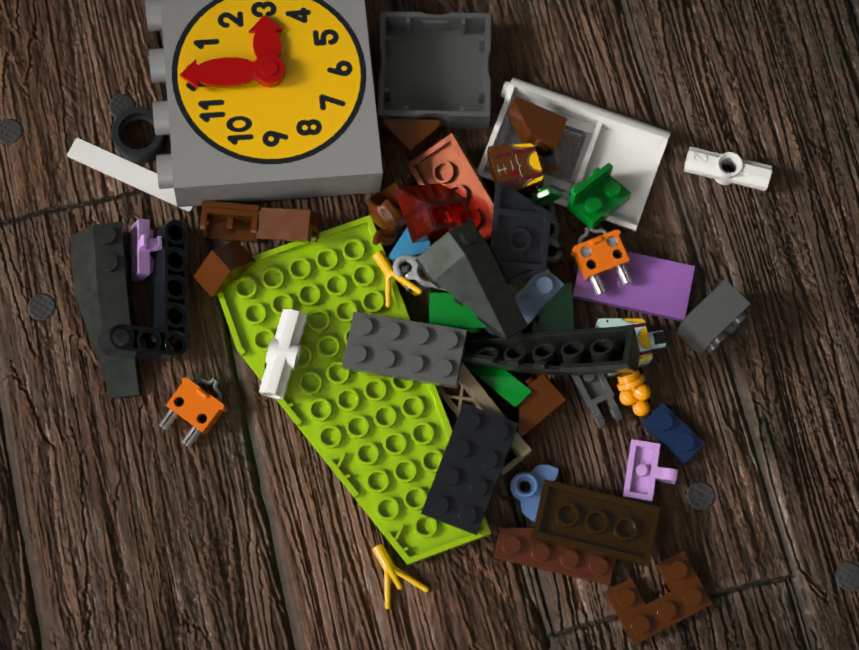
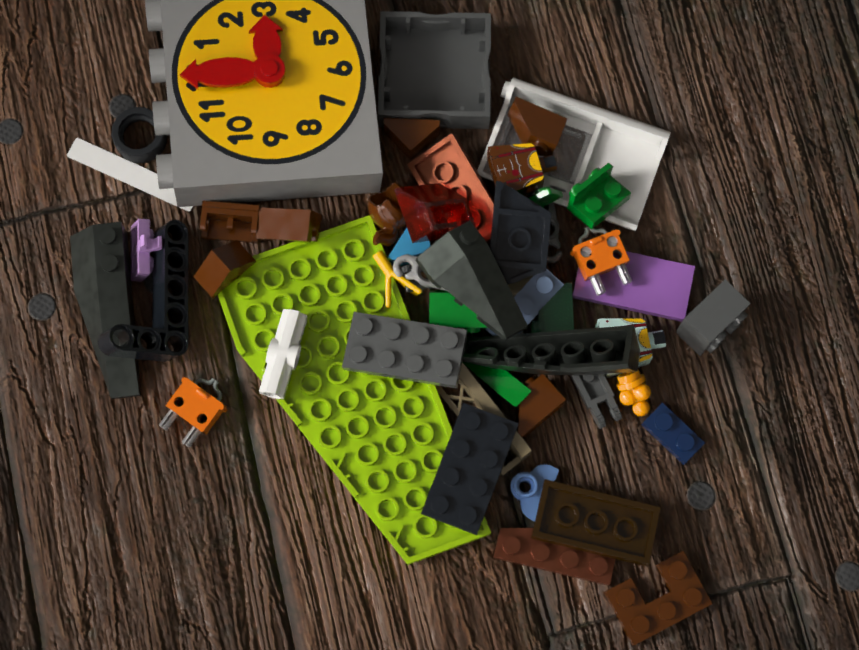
yellow plant [372,544,429,609] -> none
lavender plate [622,439,678,503] -> none
white piece [683,147,772,191] -> none

